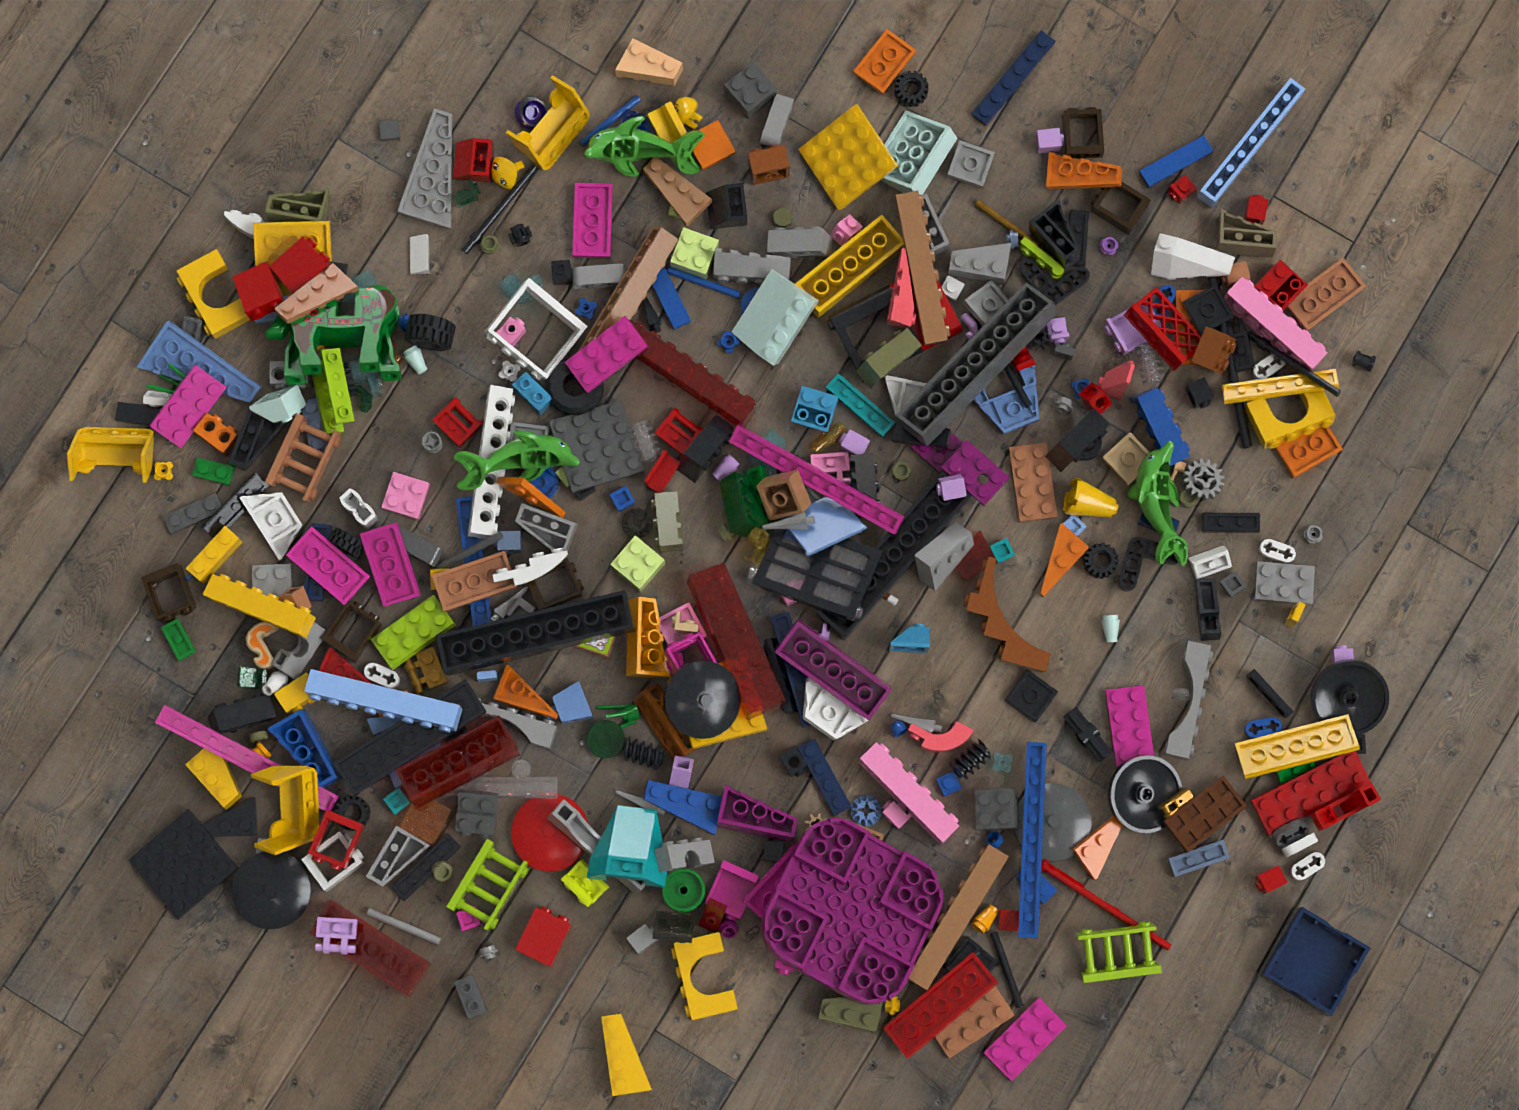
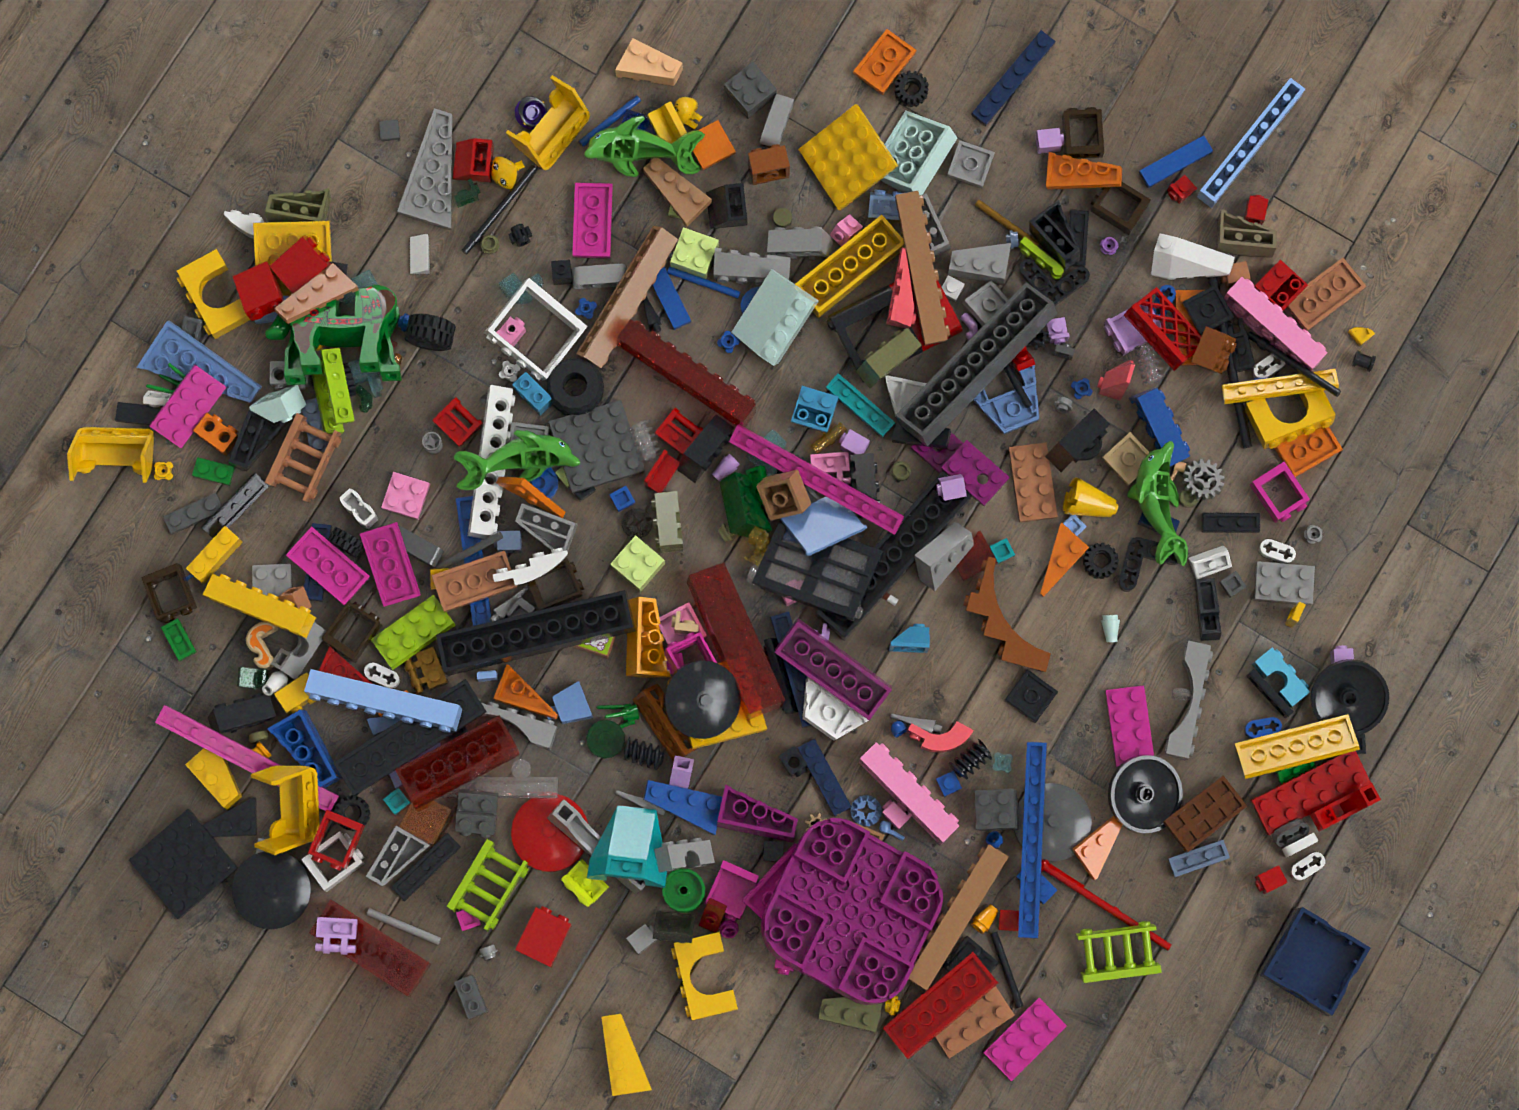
white wing [240,492,303,560] -> none
light aqua cone [403,345,428,375] -> none
olive tile [432,861,452,881] -> none
dark pink plate [565,316,649,393] -> none
light grey piece [762,512,815,530] -> none
black piece [1063,707,1112,763] -> none
red brick [1078,382,1112,414] -> none
pearl gold bar [1158,788,1193,818] -> none
black brick [1185,377,1214,409] -> none
none -> light blue bracket [868,190,904,220]
none -> medium blue hand [879,821,905,841]
none -> dark pink window [1250,462,1310,523]
none -> medium azure arch [1252,647,1310,708]
none -> yellow tile [1348,327,1375,346]

